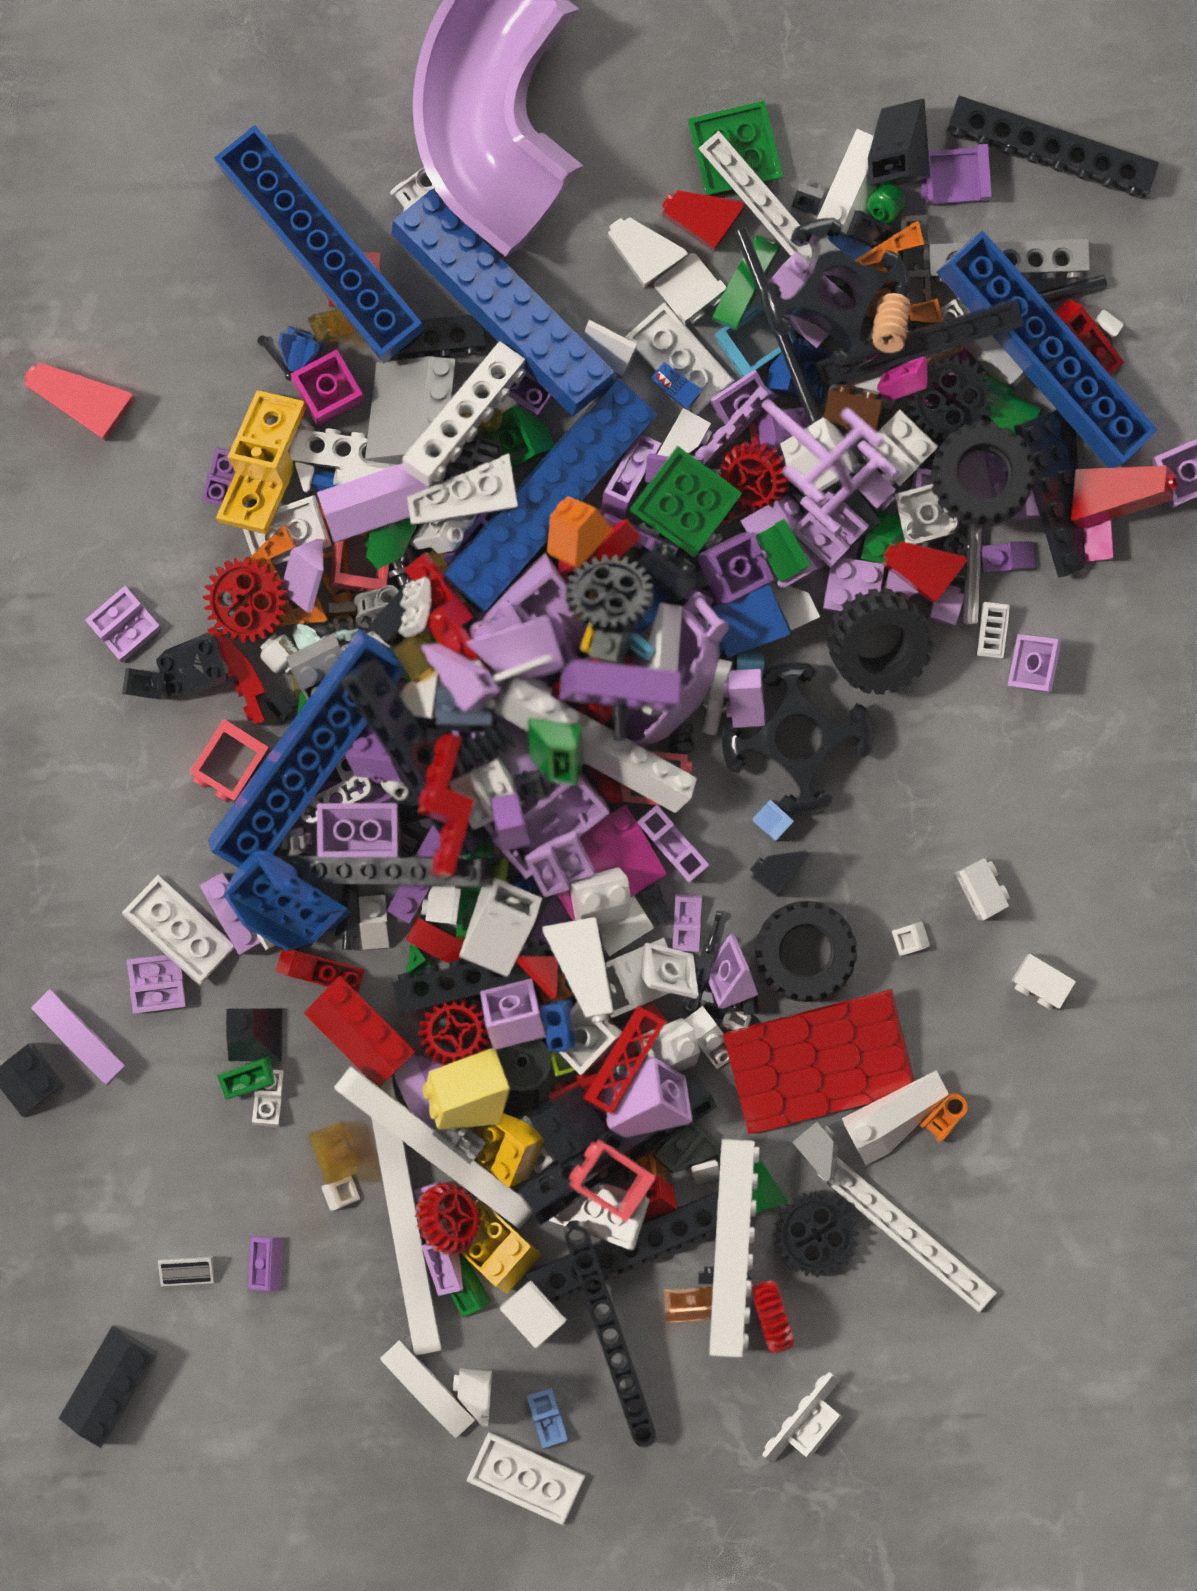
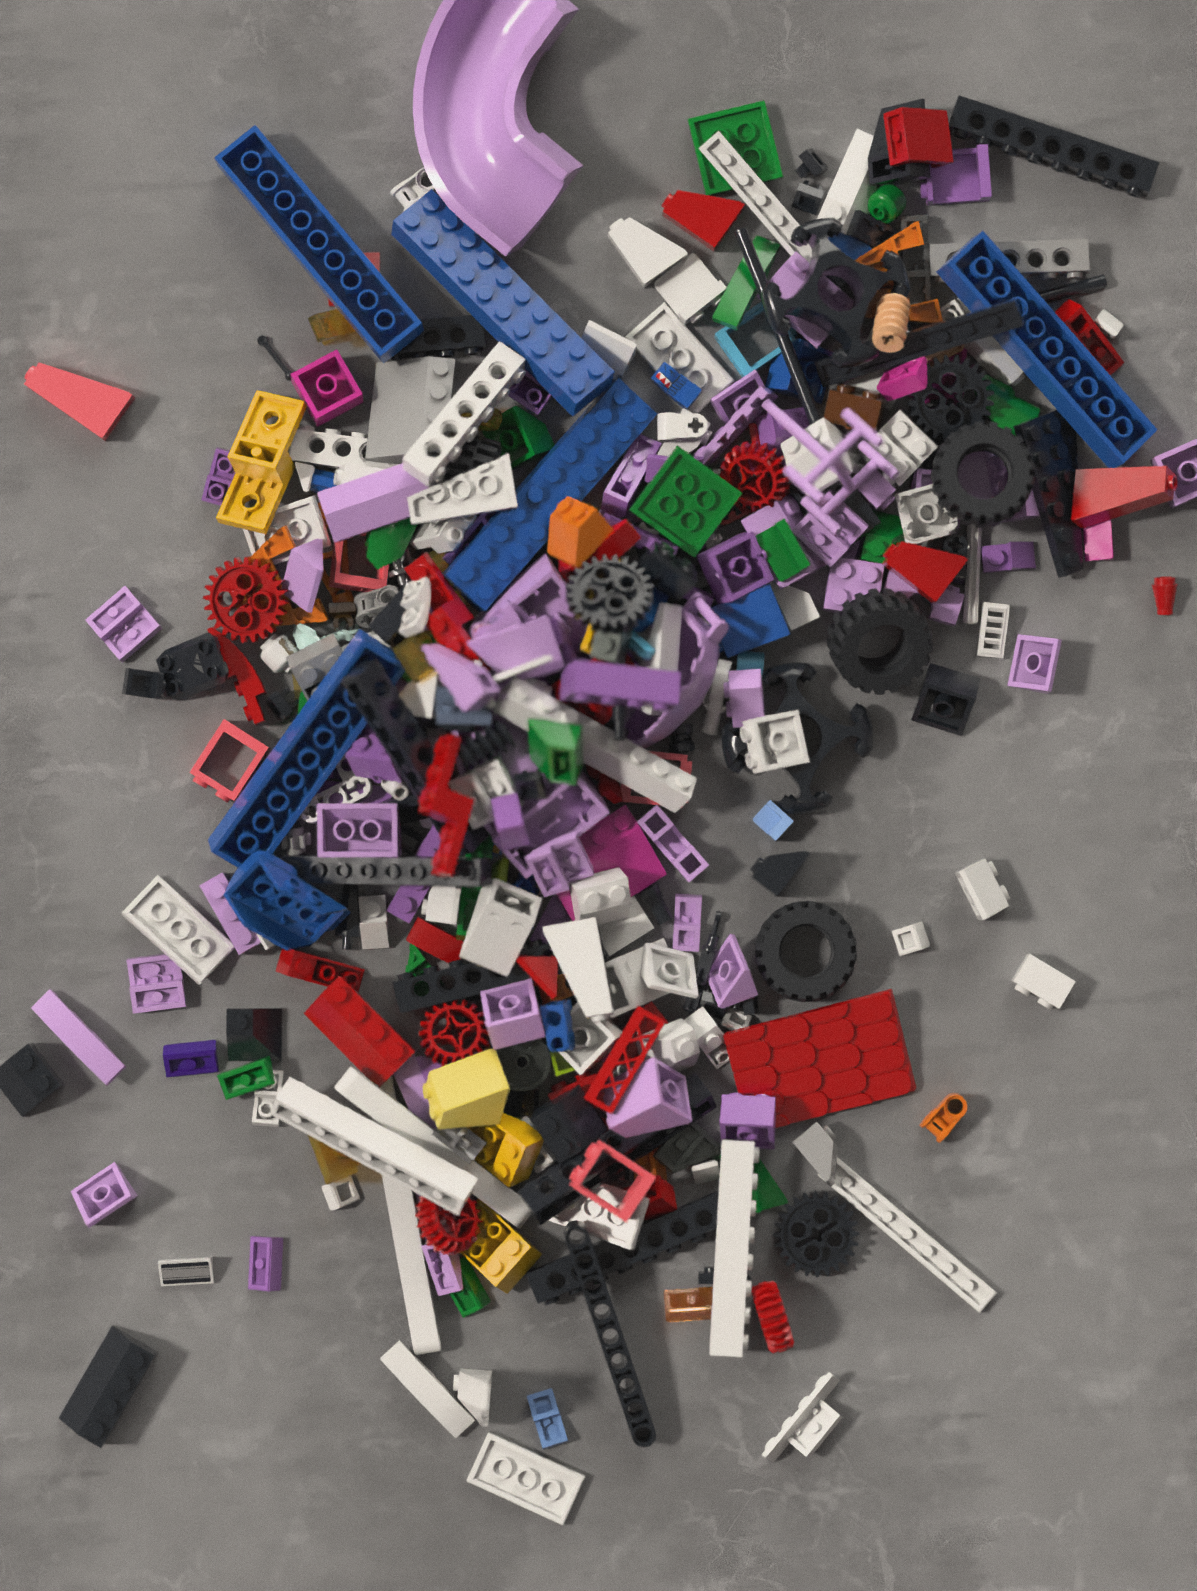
blue brick [278,326,327,372] -> none
white slope [500,1281,566,1349] -> none
white wedge [842,1070,949,1165] -> none
none -> lavender slope [71,1162,138,1228]
none -> dark purple slope [163,1040,219,1078]
none -> white brick [270,1077,478,1215]
none -> white piece [657,413,708,442]
none -> medium lavender slope [720,1093,776,1150]
none -> white plate [740,710,809,774]
none -> black tile [795,148,828,179]
none -> red panel [883,107,954,168]
none -> black slope [911,663,980,736]
none -> red cone [1151,576,1178,615]

